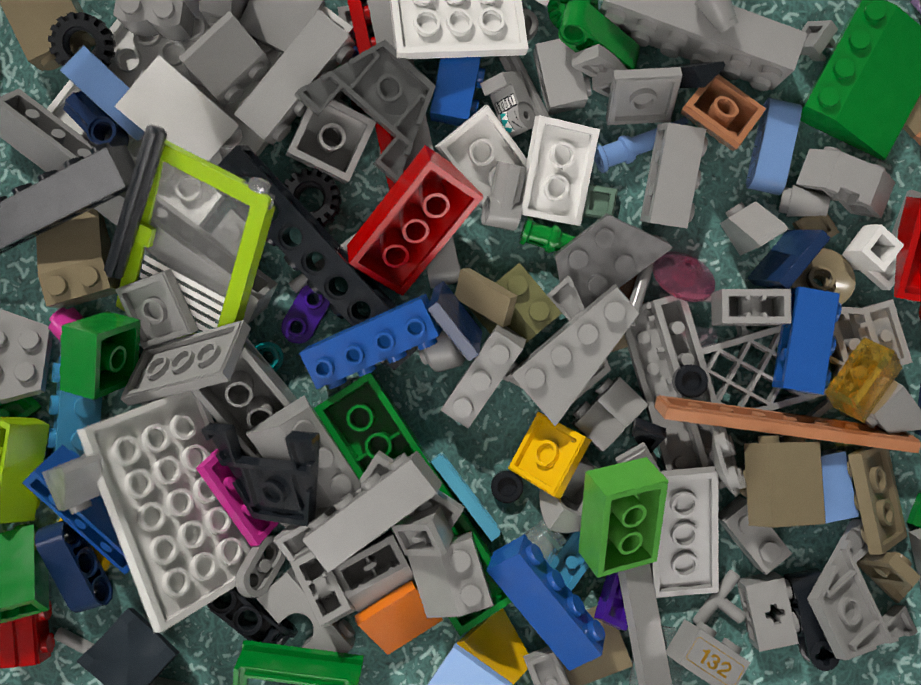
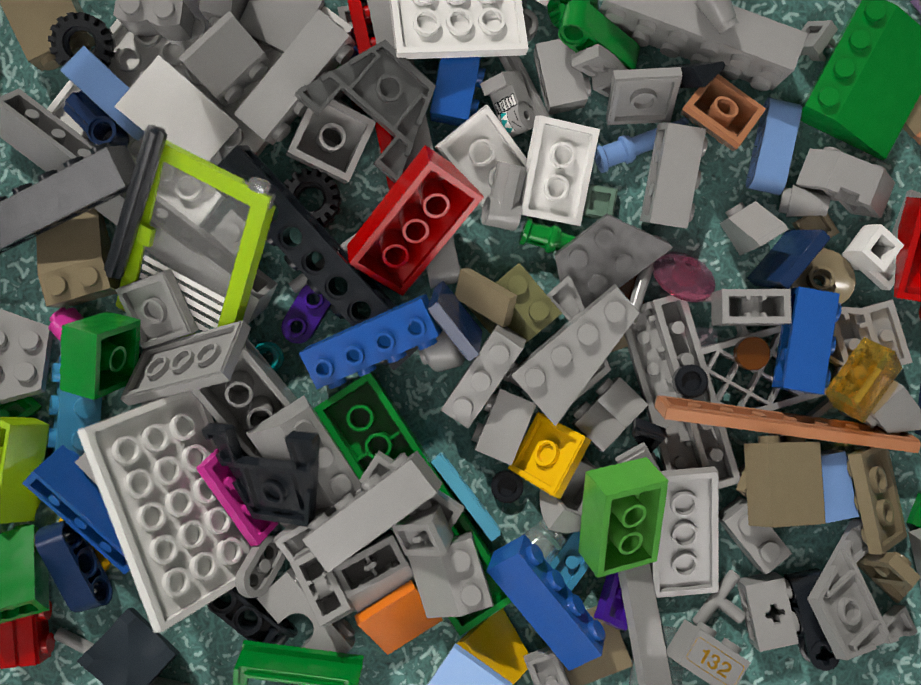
light grey slope [42,452,102,514] -> none
light grey dish [712,429,747,497] -> none
none -> light grey brick [471,389,536,465]
none -> reddish brown tile [733,337,770,370]

